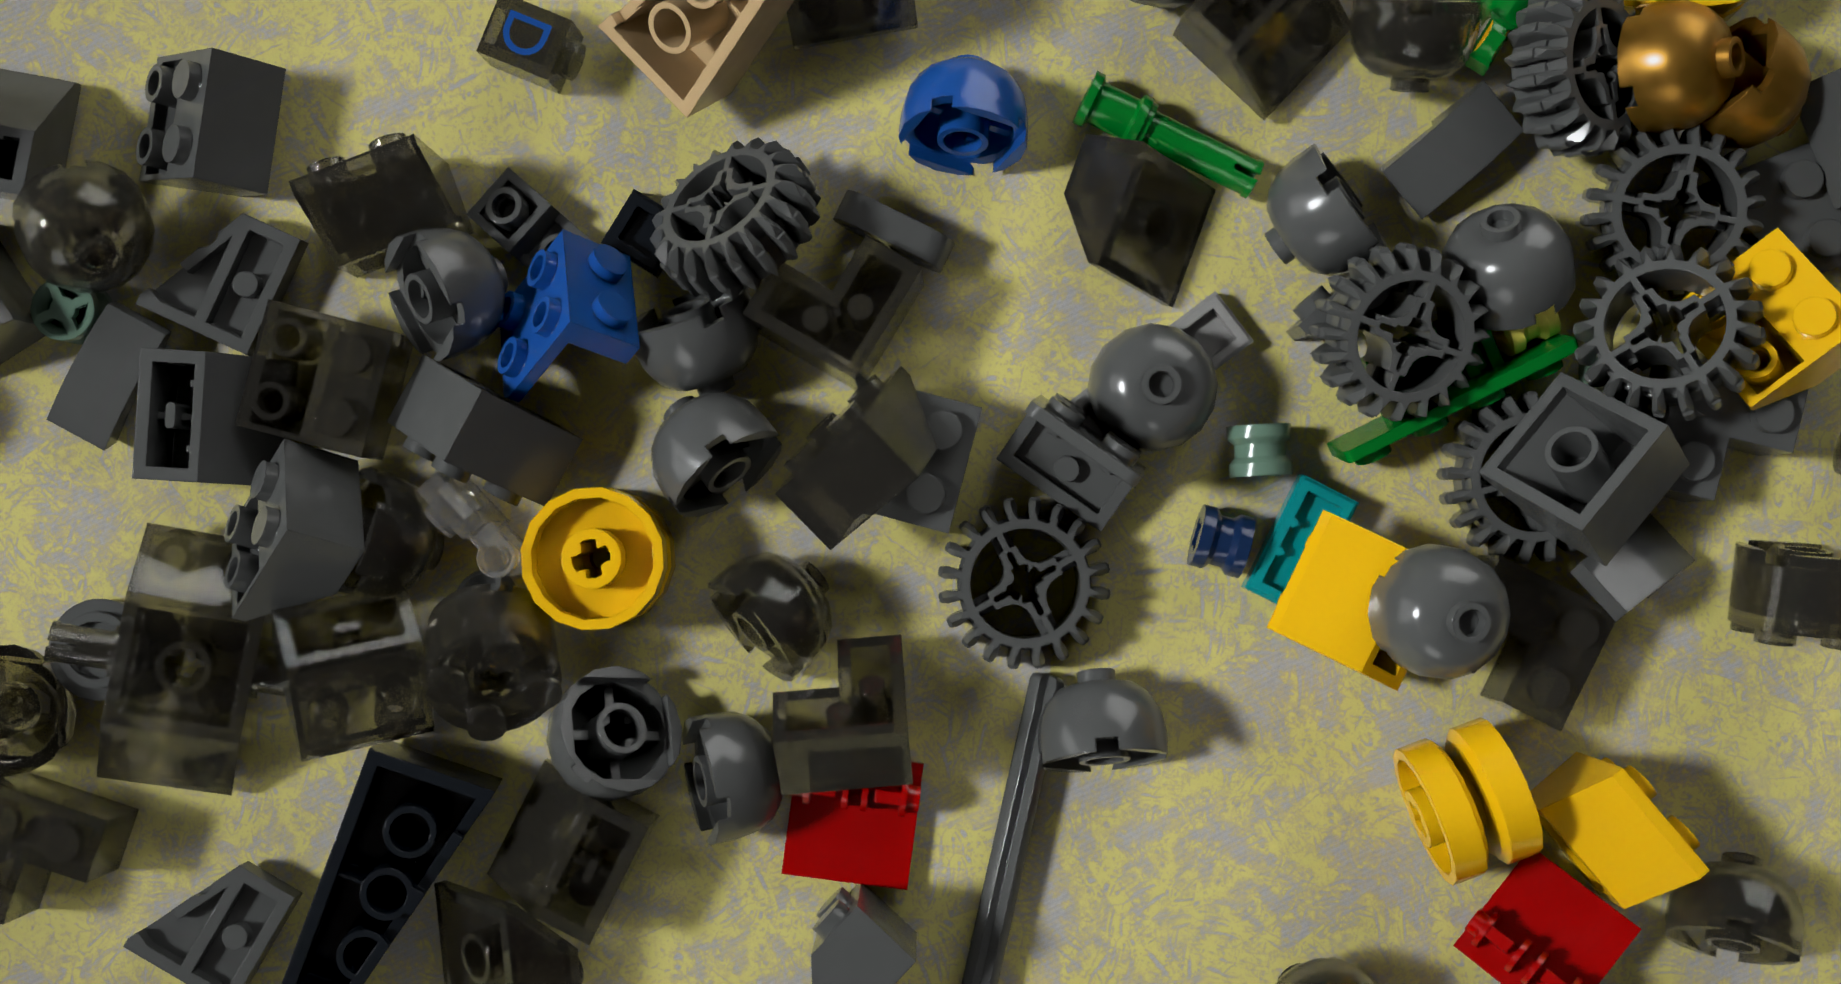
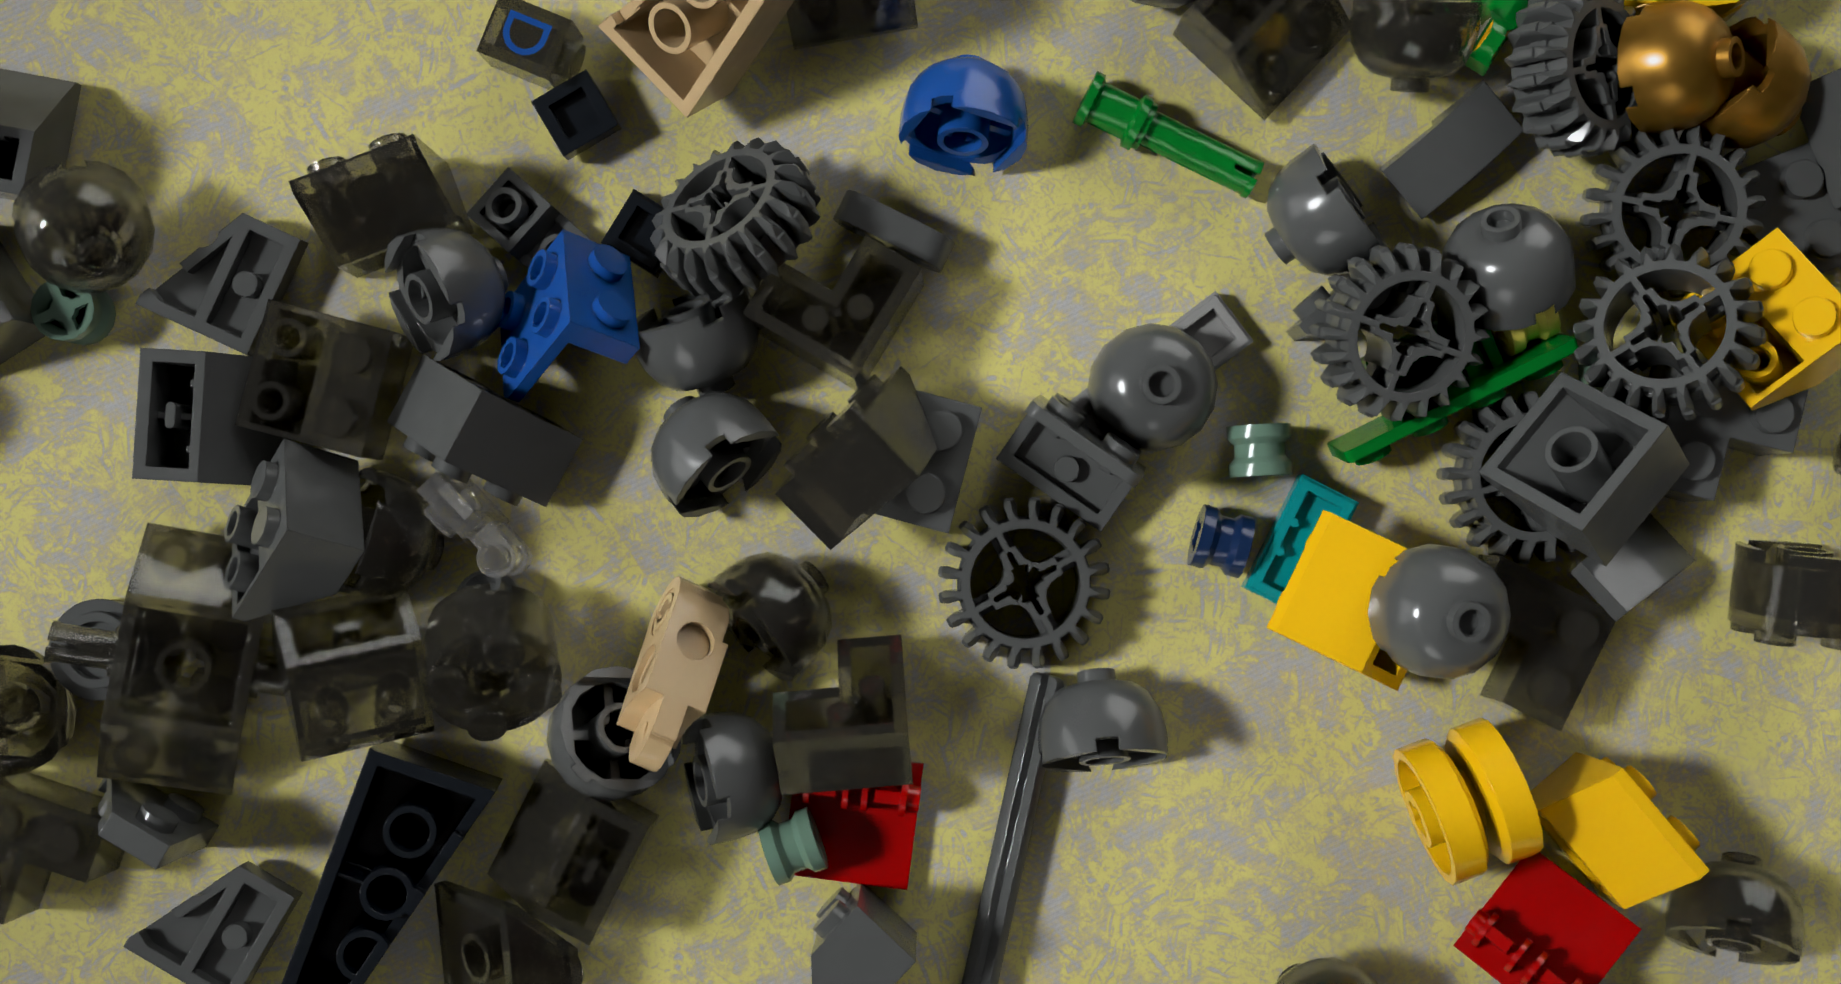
dark grey slope [46,300,172,451] -> none
dark grey slope [136,48,286,196] -> none
yellow wheel [520,487,676,630] -> none
clear smoke slope [1064,134,1216,307] -> none
none -> dark grey wing [98,764,219,869]
none -> black plate [531,69,622,160]
none -> tan piece [616,576,729,772]
none -> sand green wheel [758,806,829,885]

